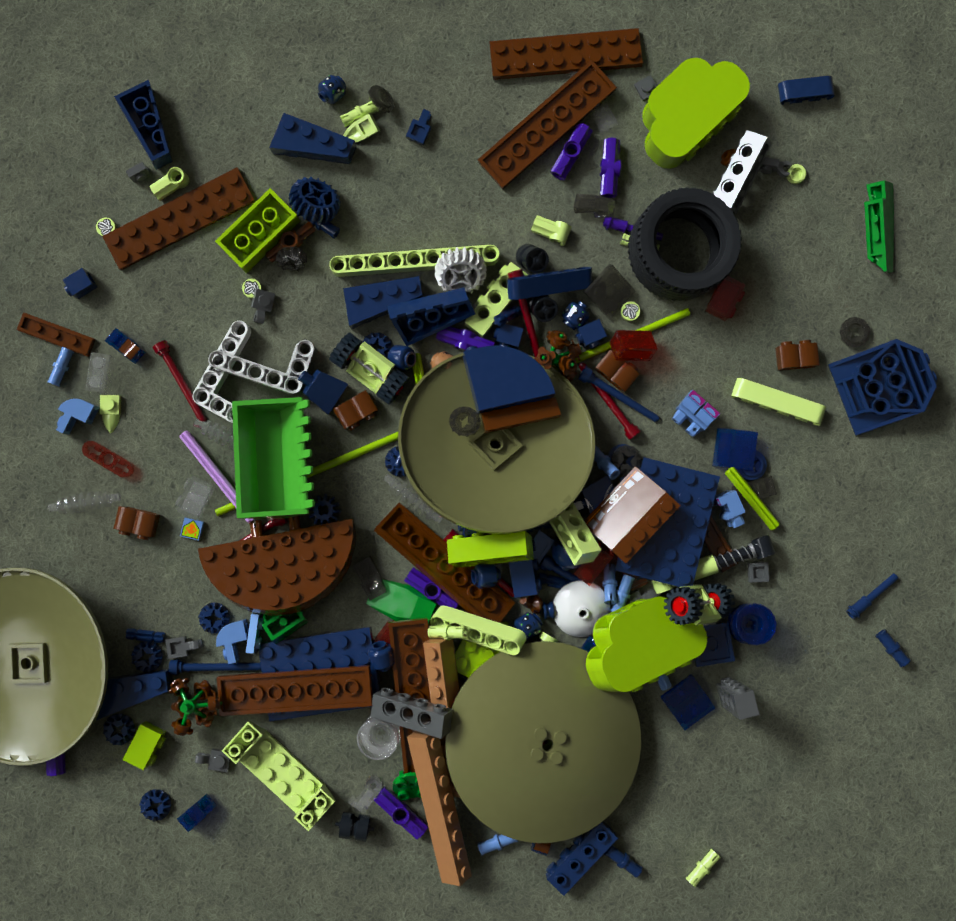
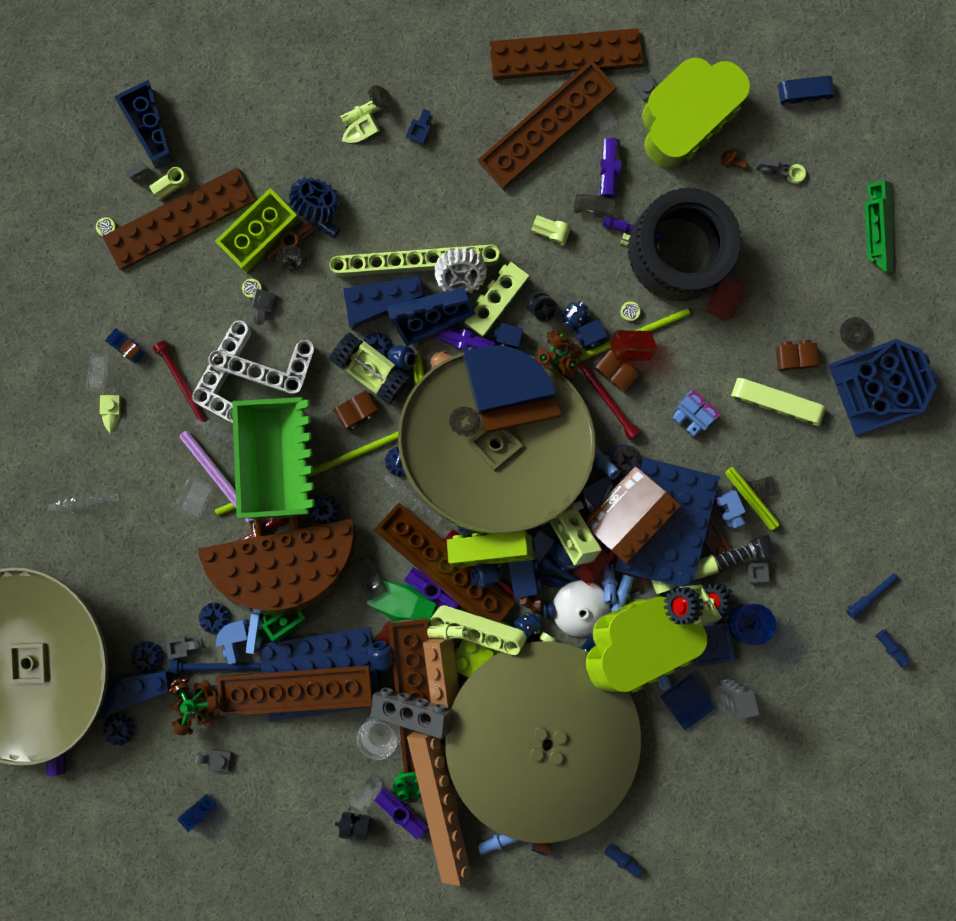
reddish brown tile [16,312,96,357] -> none
medium blue pin [47,347,74,387] -> none
medium blue brick [56,399,100,435] -> none
dark blue brick [63,268,98,299] -> none
clear red beam [82,441,134,478] -> none
reddish brown brick [113,506,160,540] -> none
lime brick [123,721,166,770] -> none
dark blue axle [126,628,165,643] -> none
dark blue gear [139,789,171,822] -> none
tile [180,518,204,541] -> none
yellowish green slope [222,721,336,831] -> none
dark blue wedge [269,113,357,164] -> none
dark blue torso [298,370,348,414] -> none
dark blue head [318,75,346,104] -> none
dark blue axle [494,305,522,326] -> none
dark blue beam [507,267,593,300] -> none
dark red piece [508,269,540,358] -> none
black wheel [516,244,549,273] -> none
dark blue brick [546,821,618,896] -> none
dark purple piece [550,123,593,181] -> none
dark blue piece [578,366,660,422] -> none
clear smoke plate [584,264,636,319] -> none
yellowish green pin [686,848,721,887] -> none
clear blue slope [712,428,758,471] -> none
brick [713,130,772,214] -> none
dark blue gear [735,450,767,480] -> none

